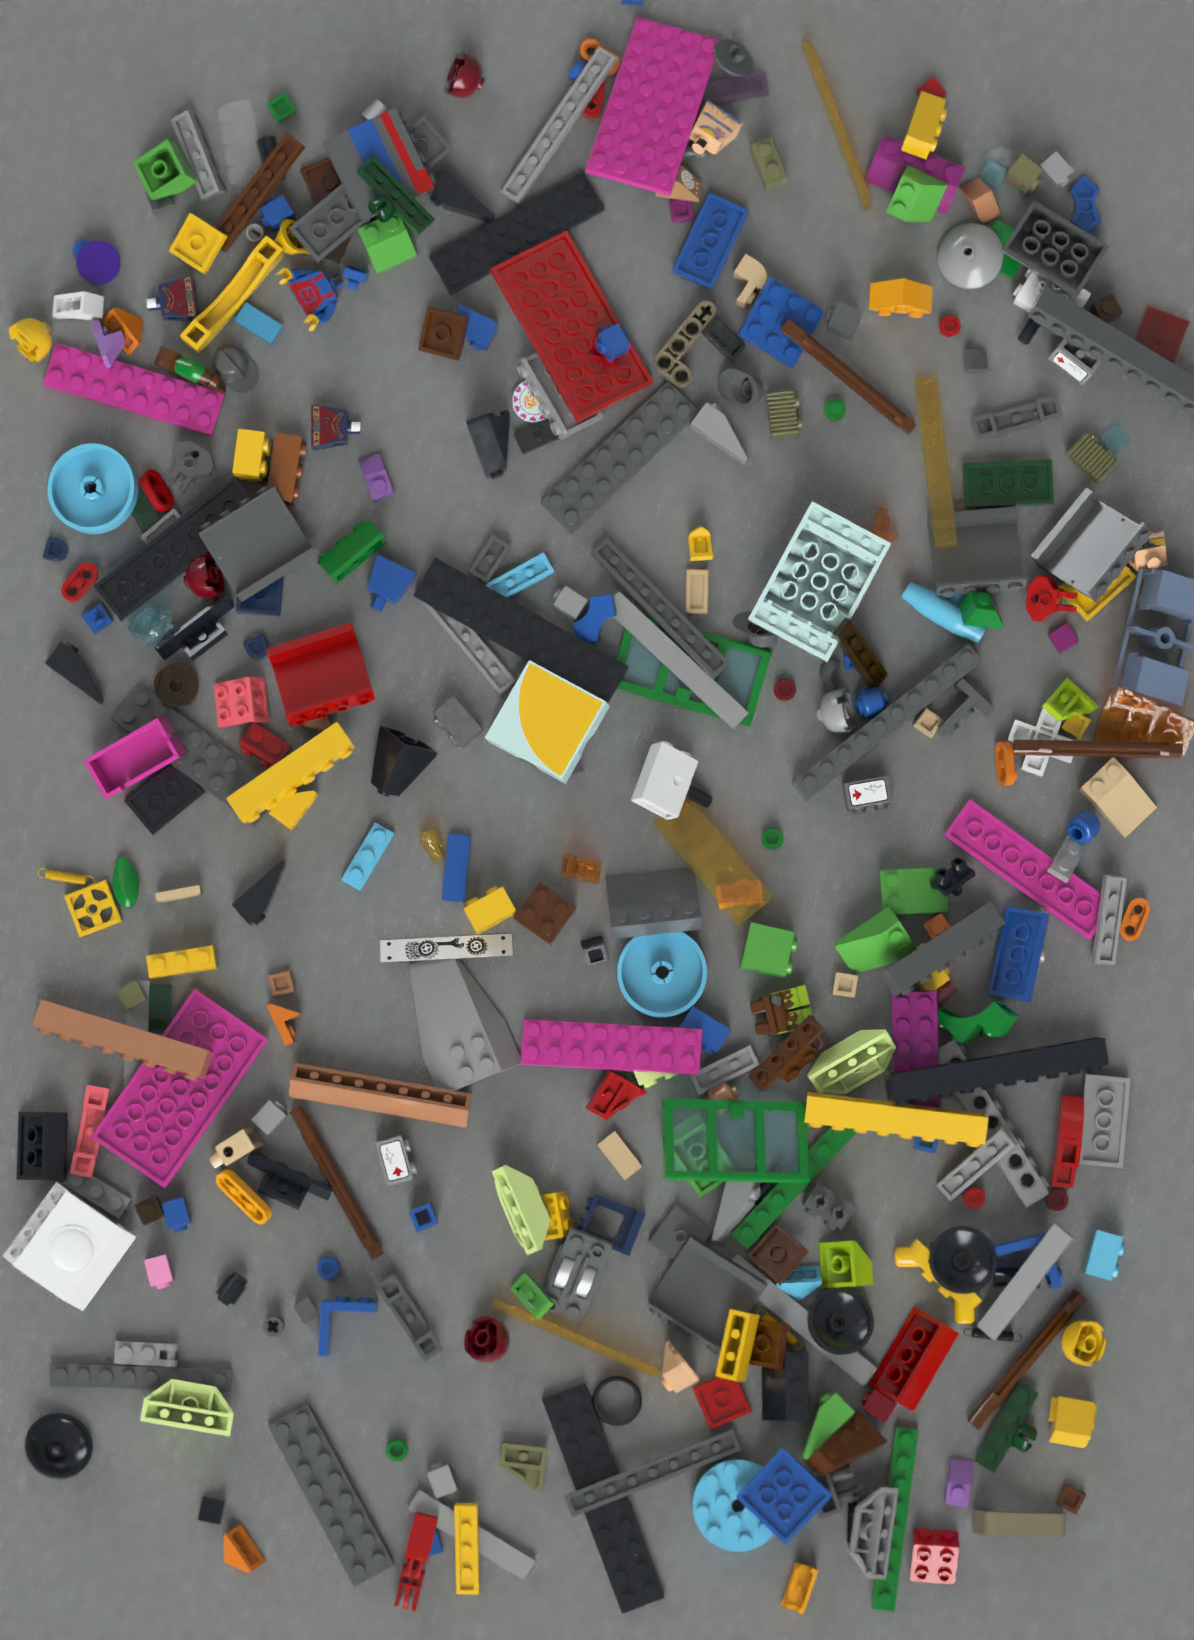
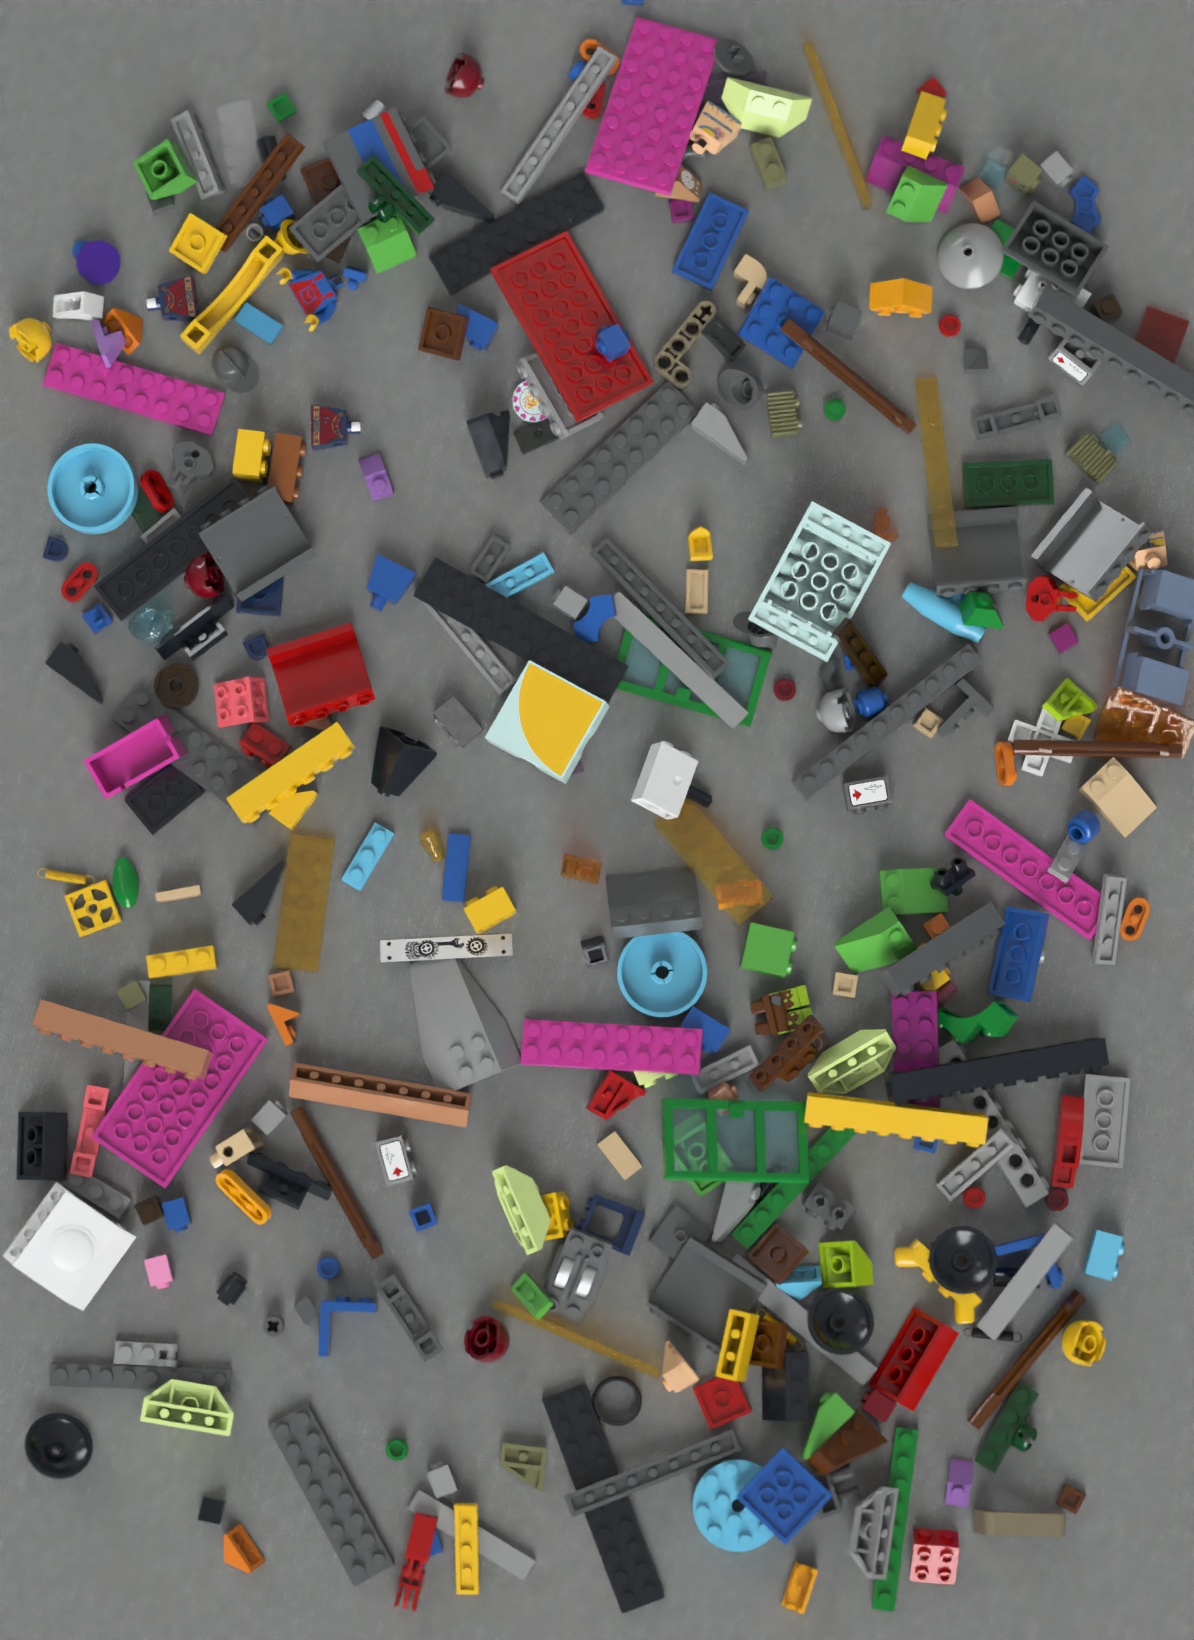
piece [153,346,226,394] -> none
green slope [317,520,386,586] -> none
reddish brown brick [514,882,576,946] -> none
black piece [847,1493,857,1550] -> none
yellow plate [1048,1396,1097,1448] -> none
none -> clear yellow plate [273,834,335,973]
none -> yellowish green wedge [721,77,812,138]

